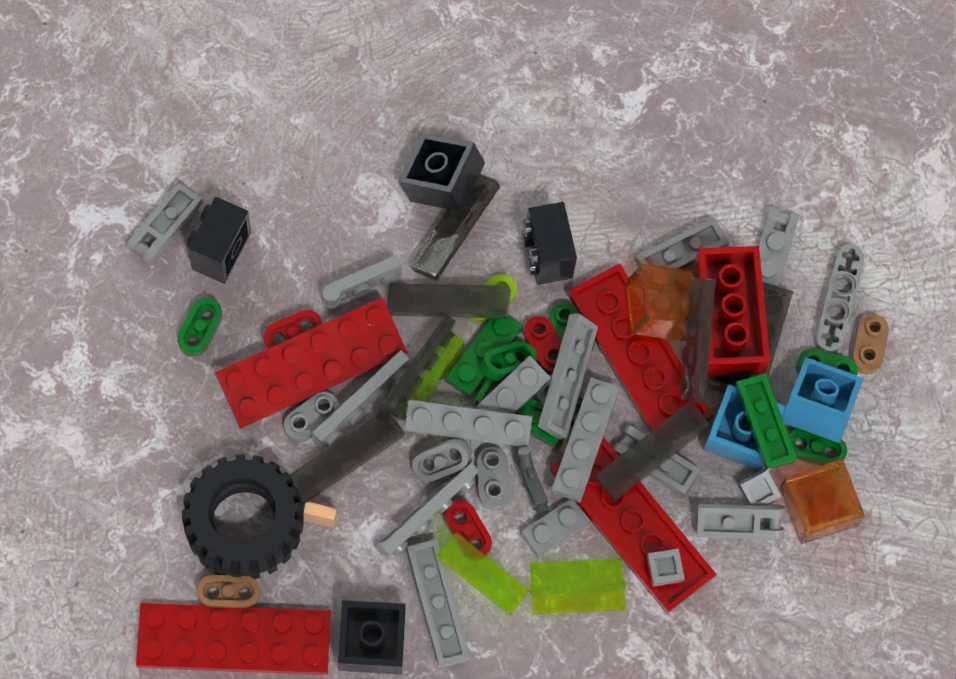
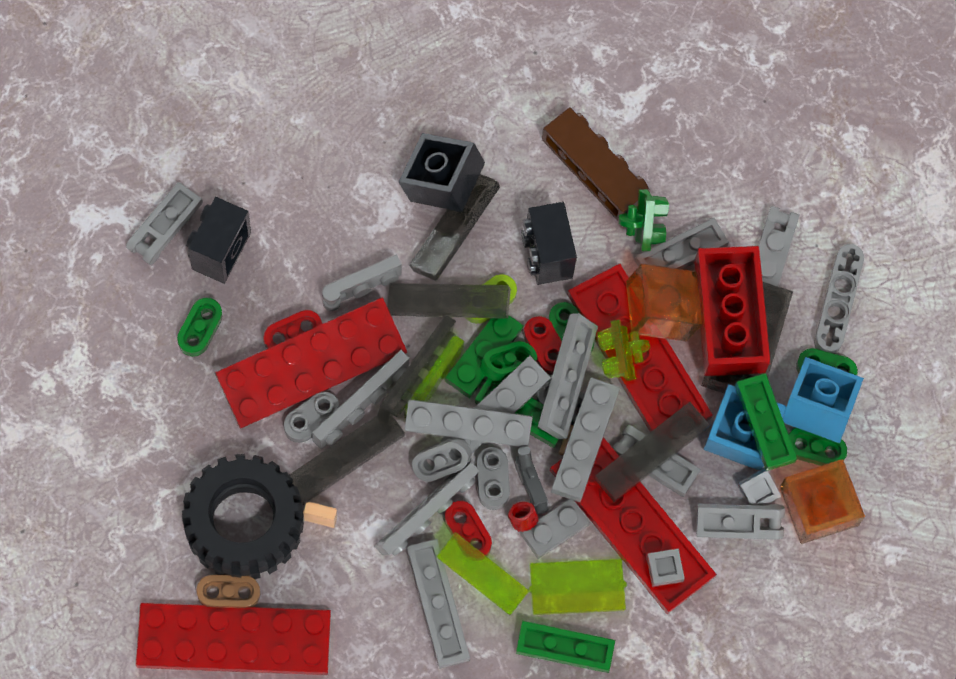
black brick [338,600,406,674] -> none
clear smoke plate [679,277,716,403] -> none
medium nougat plate [851,314,889,375] -> none
none -> red axle [508,501,539,532]
none -> green plate [516,621,615,673]
none -> reddish brown brick [542,107,650,221]
none -> clear neon green hips [597,319,650,381]
none -> green hips [618,189,669,251]

